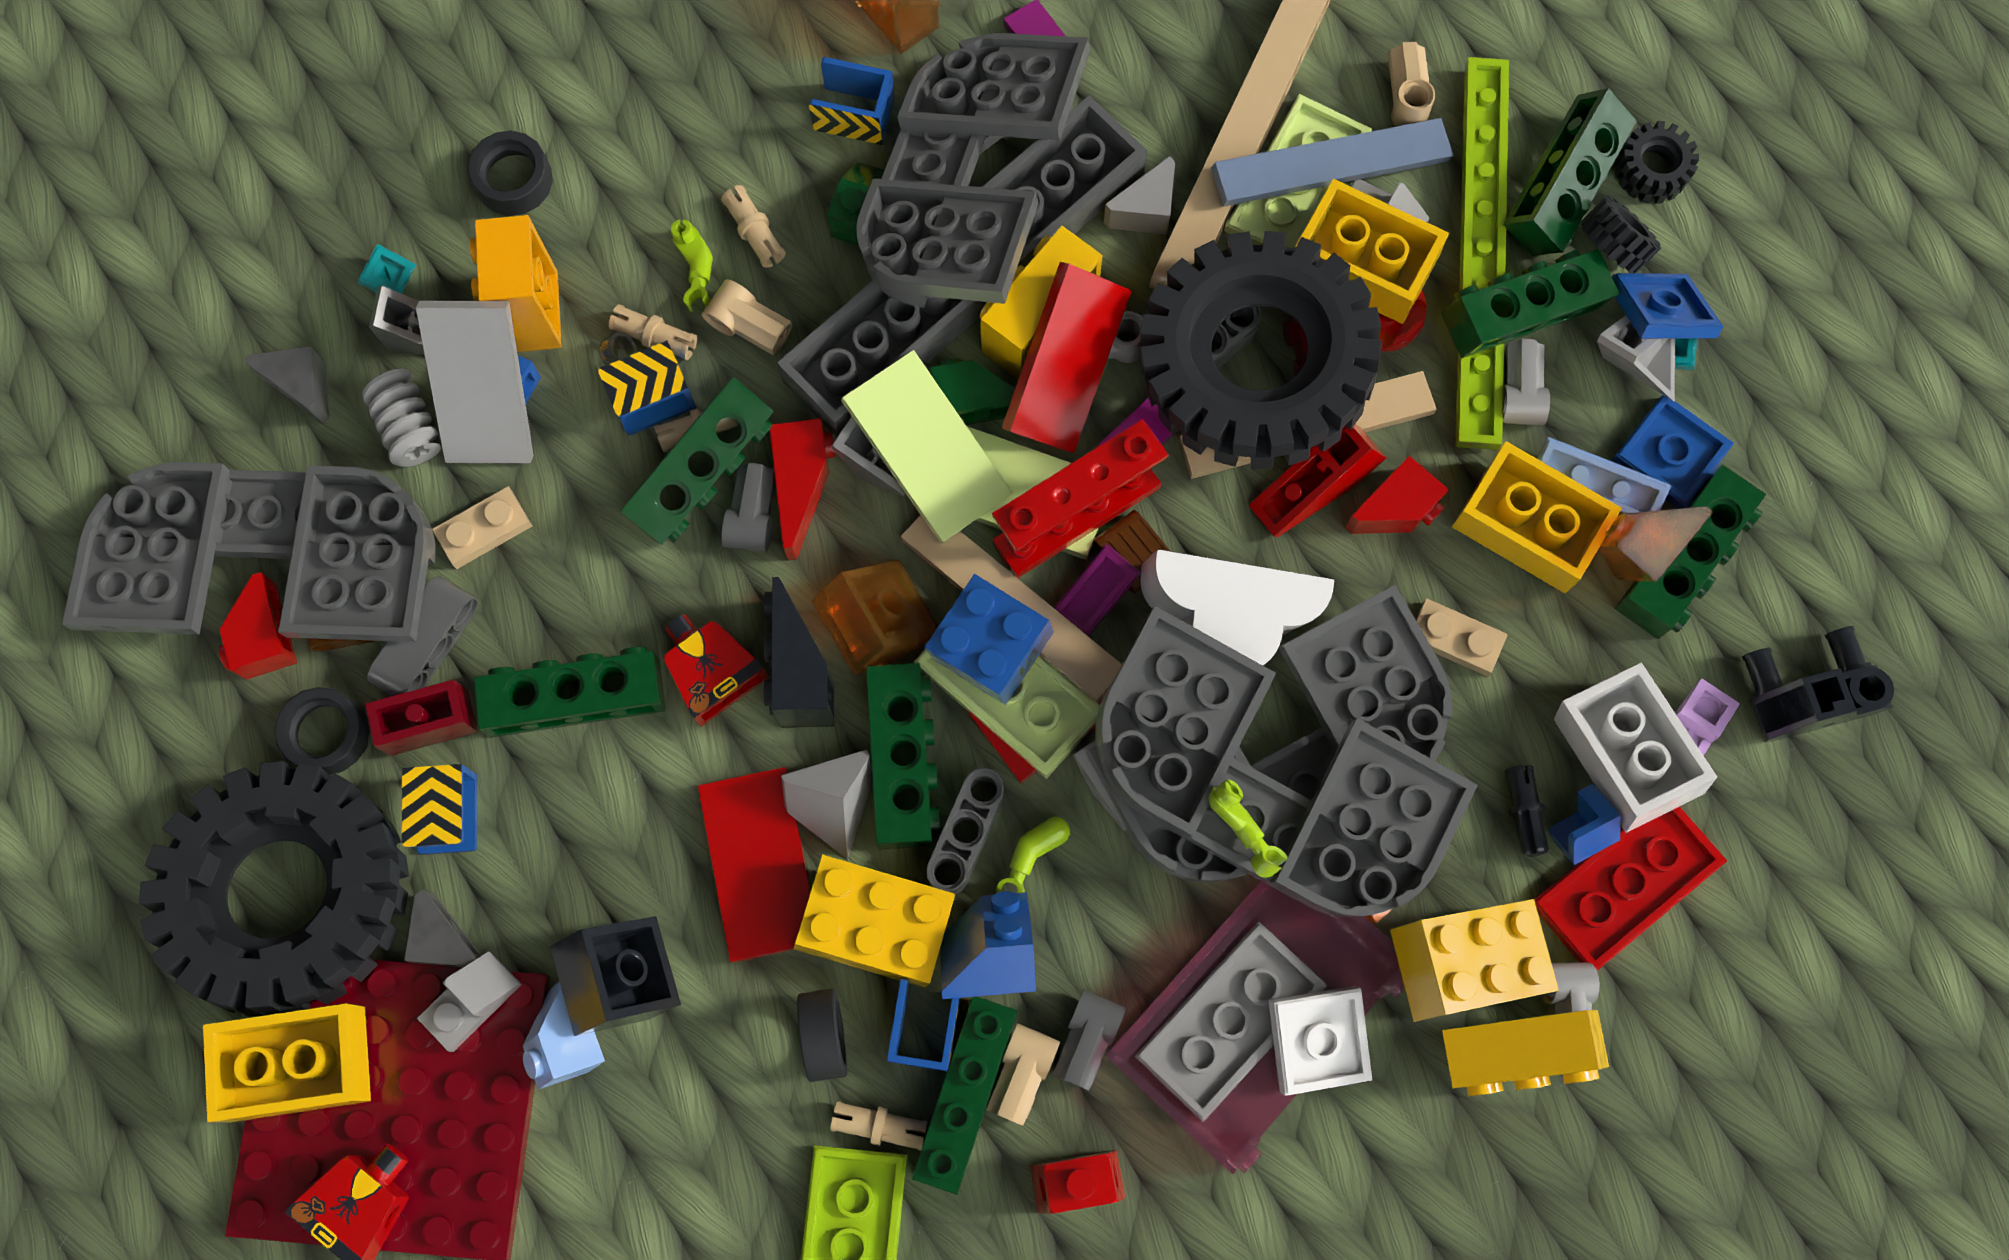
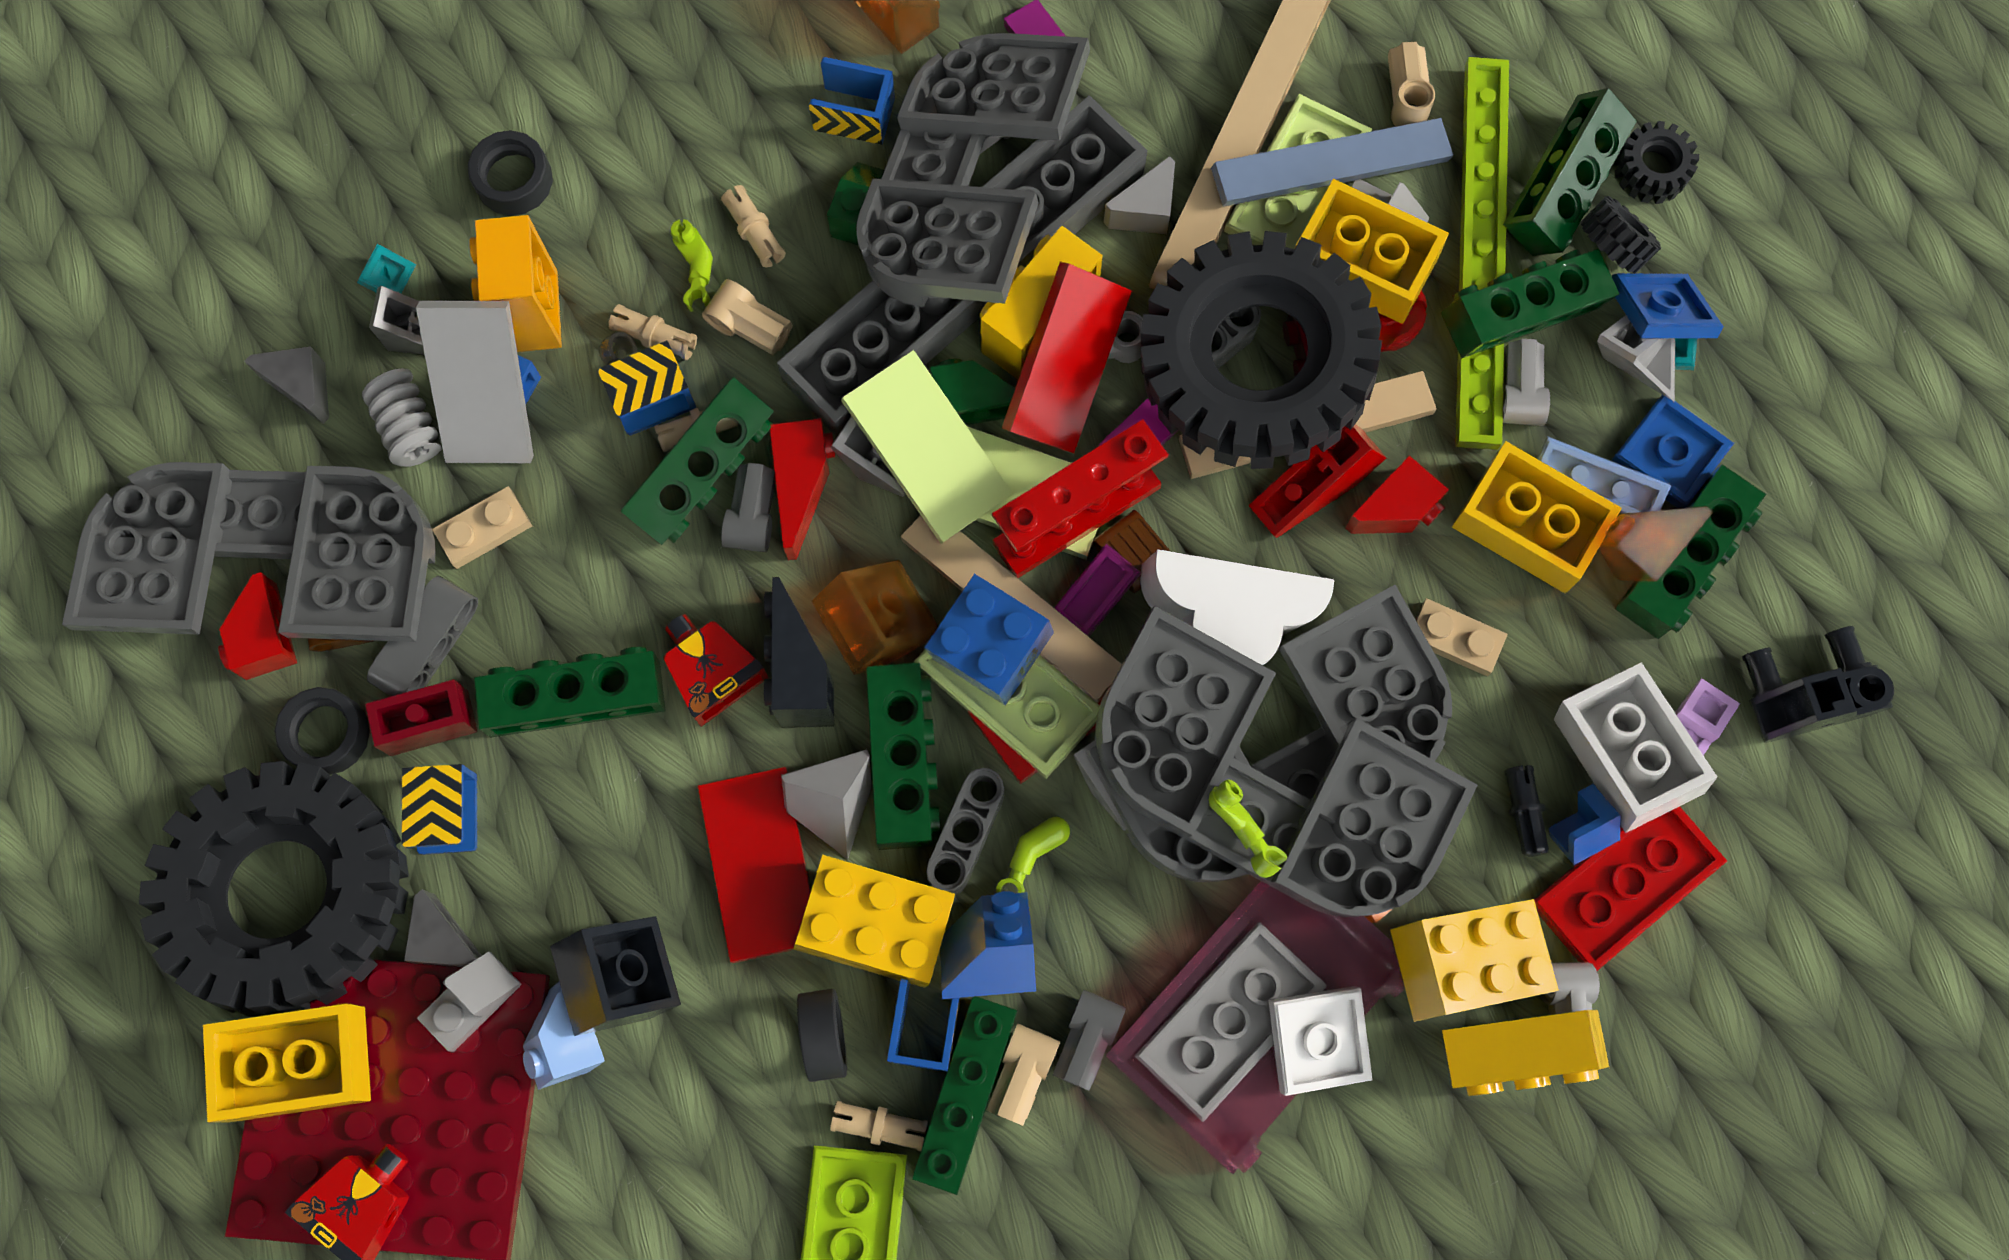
red torso [1030,1150,1125,1214] -> none

